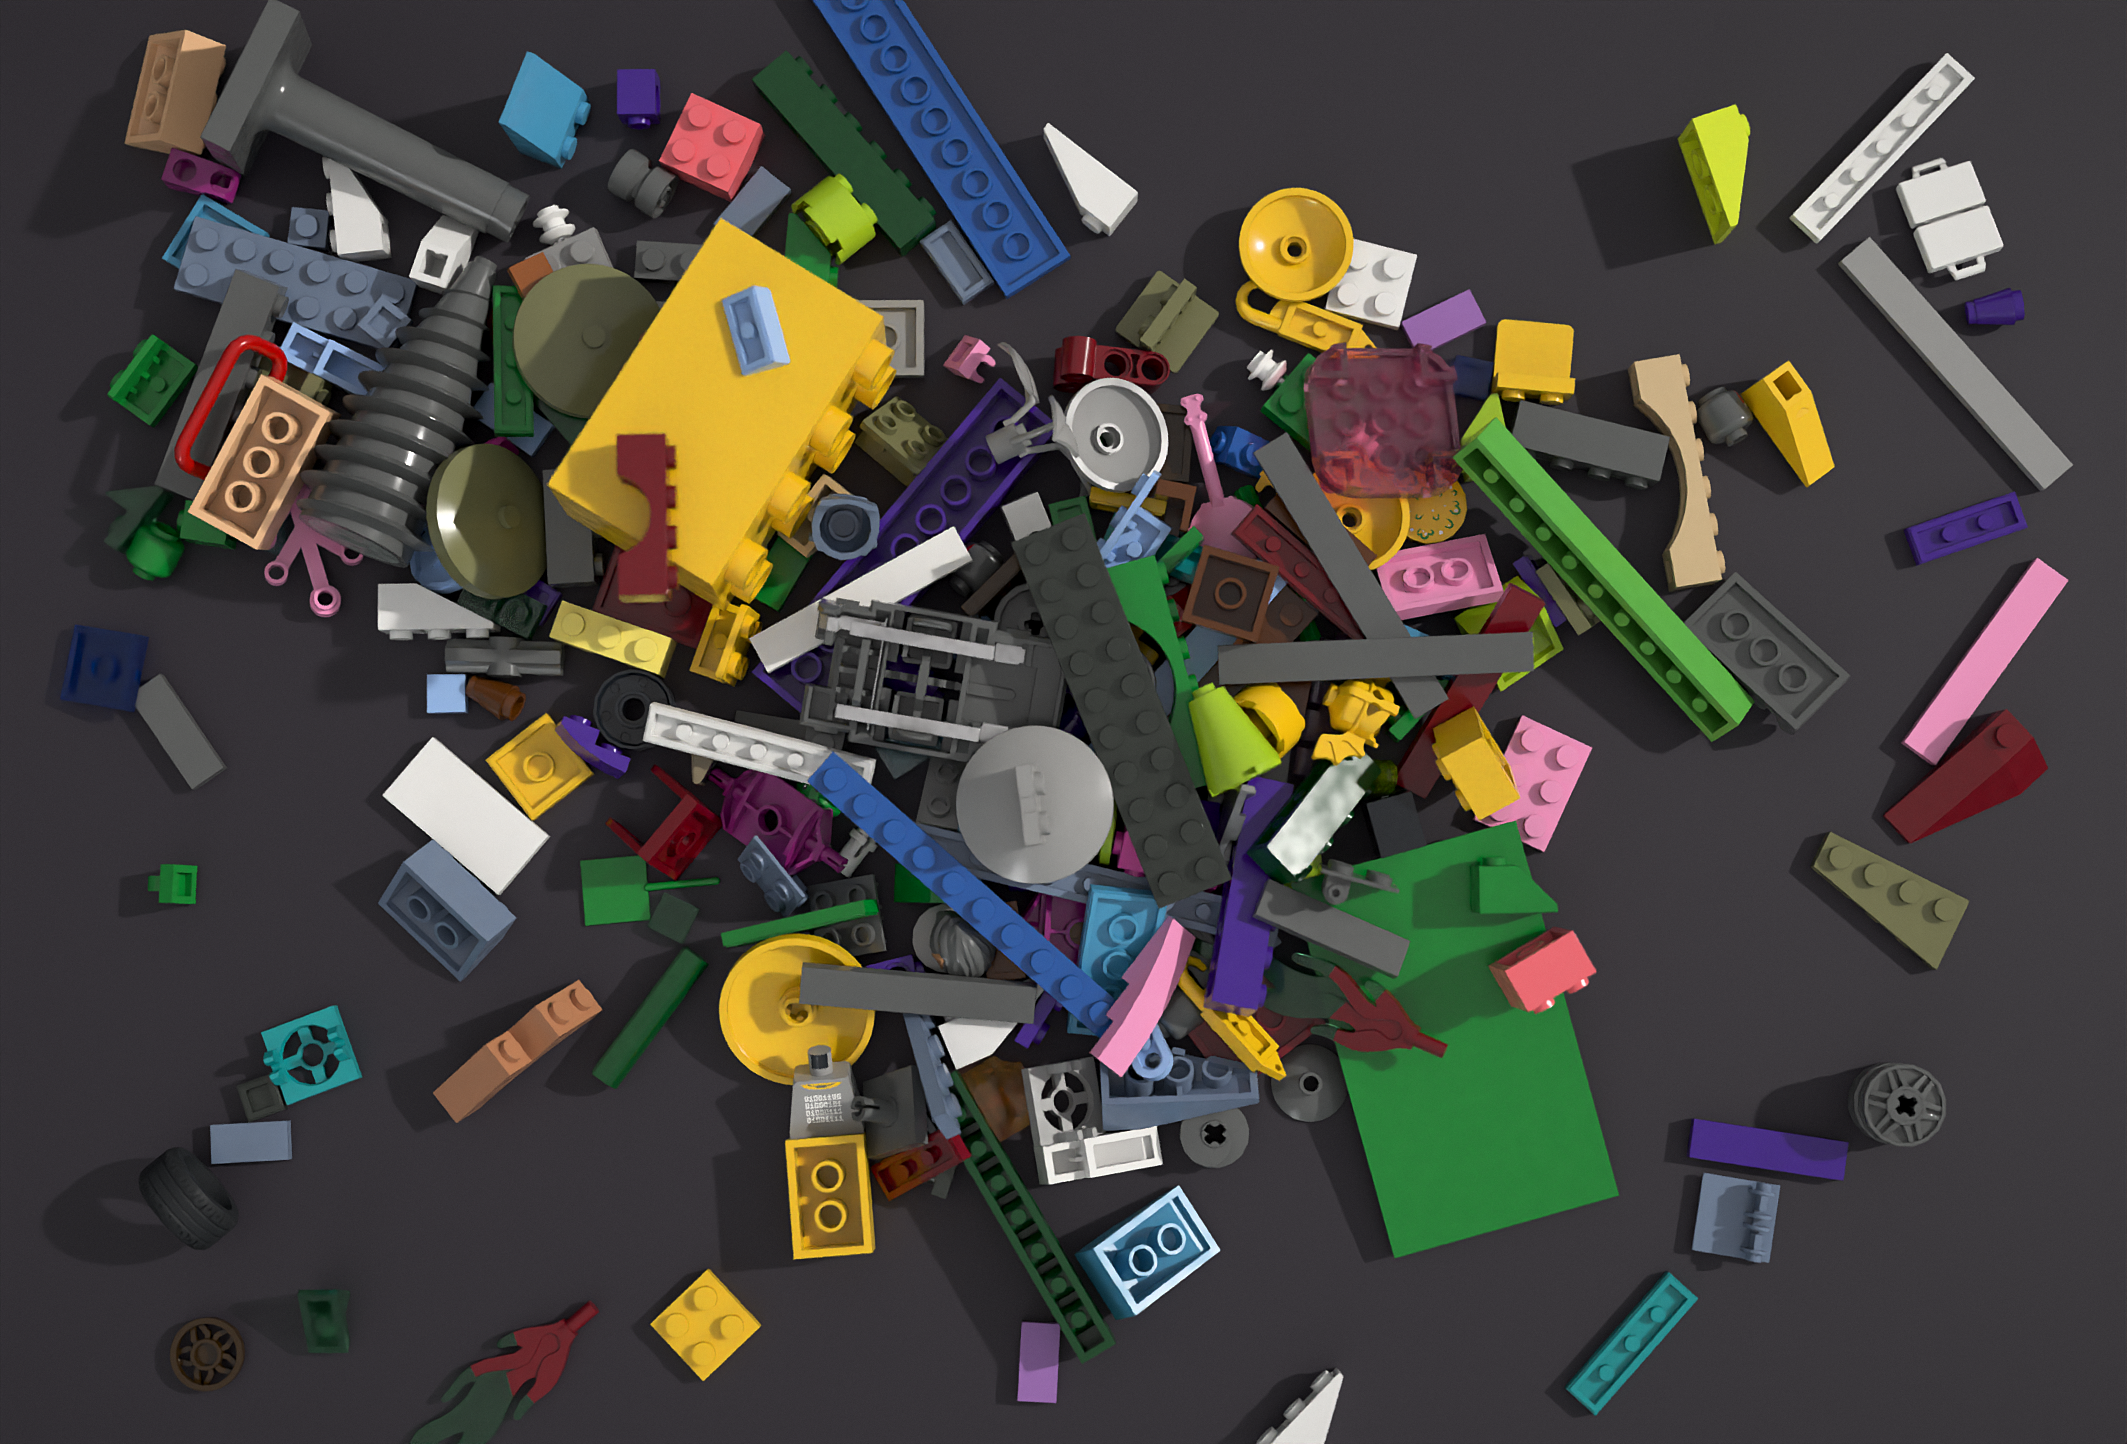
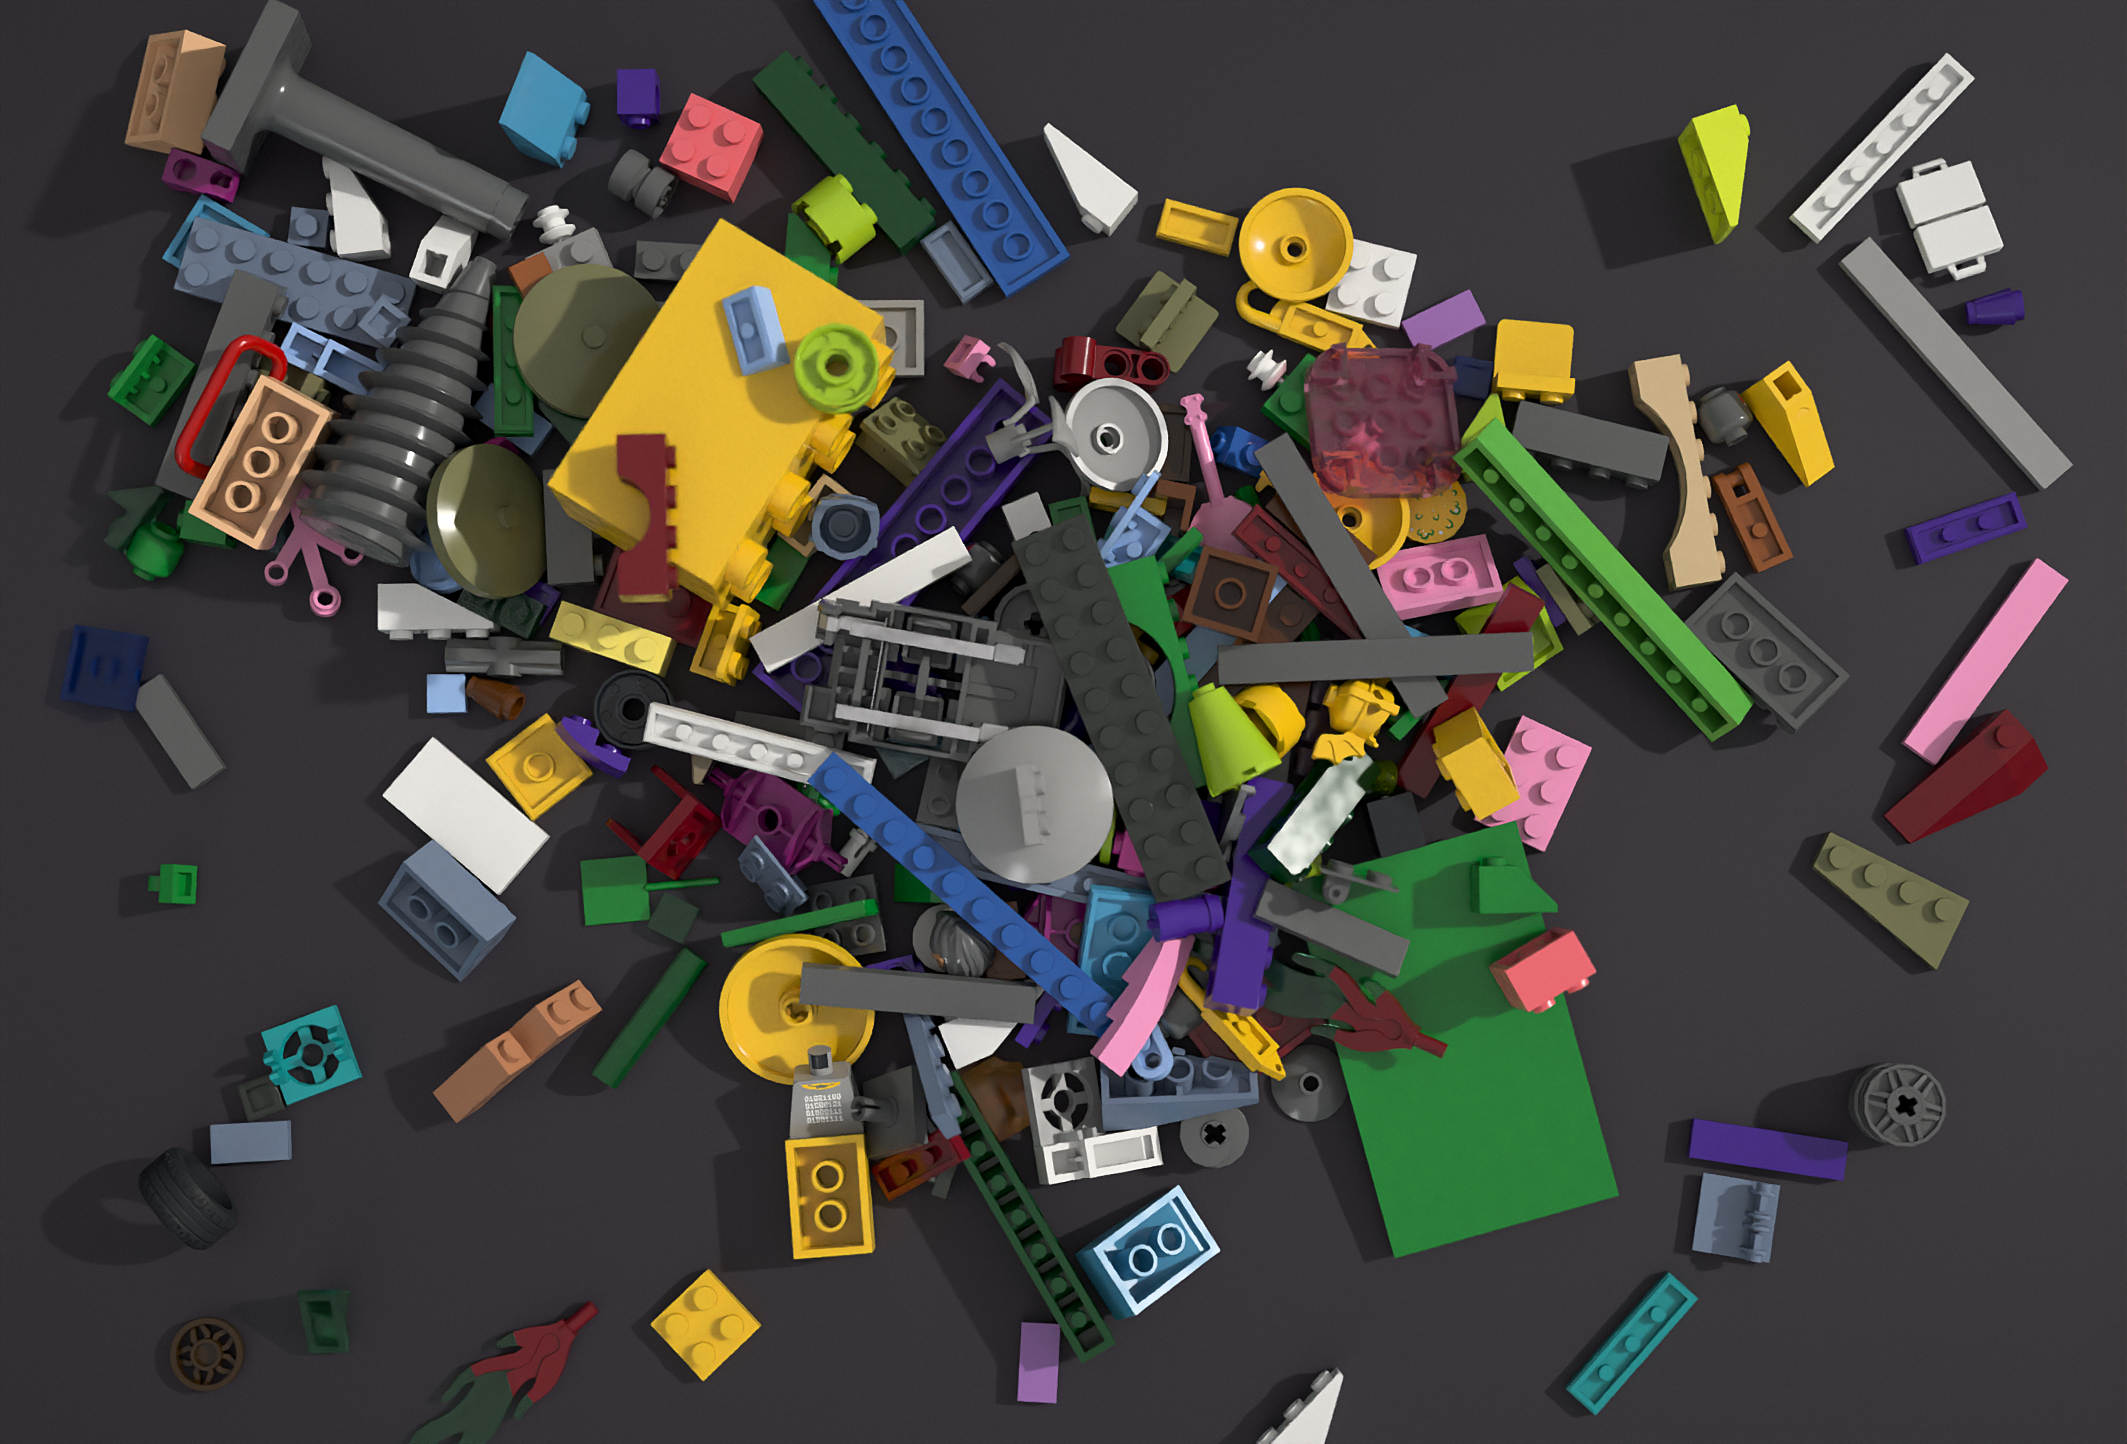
sand blue tile [714,166,792,238] -> none
none -> lime wheel [794,323,879,415]
none -> dark purple piece [1145,893,1224,943]
none -> yellow tile [1156,199,1239,257]
none -> dark orange plate [1711,462,1793,574]

